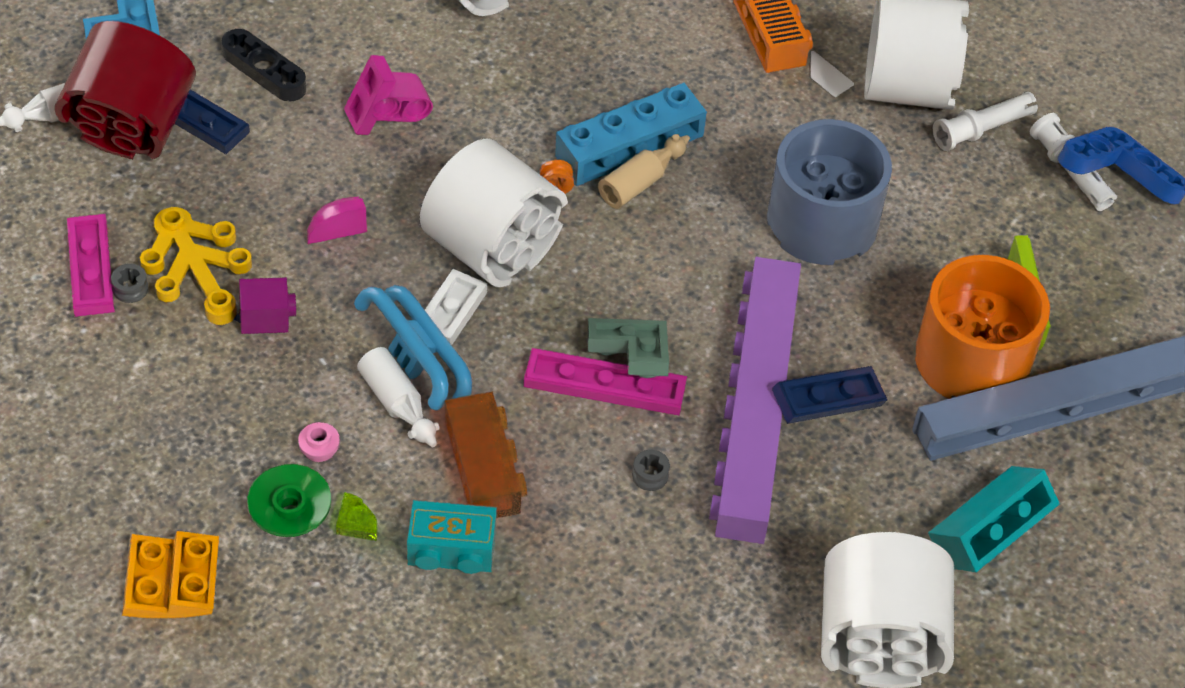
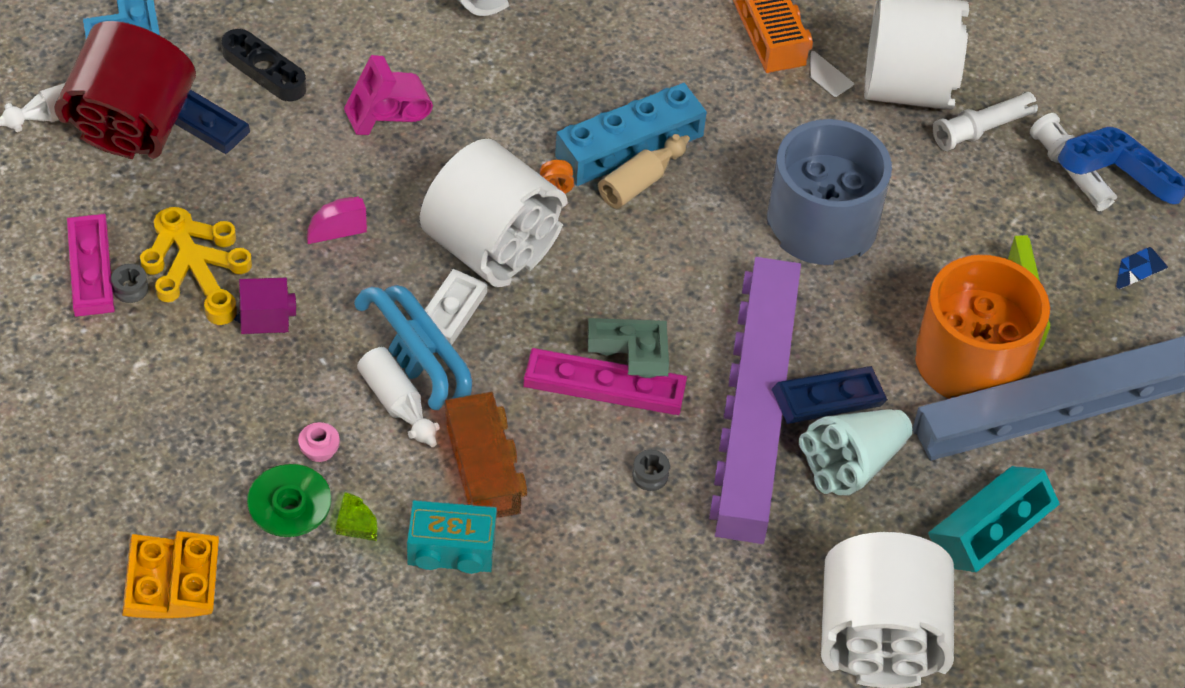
none -> light aqua cone [799,409,912,495]
none -> dark blue sticker [1116,247,1168,289]

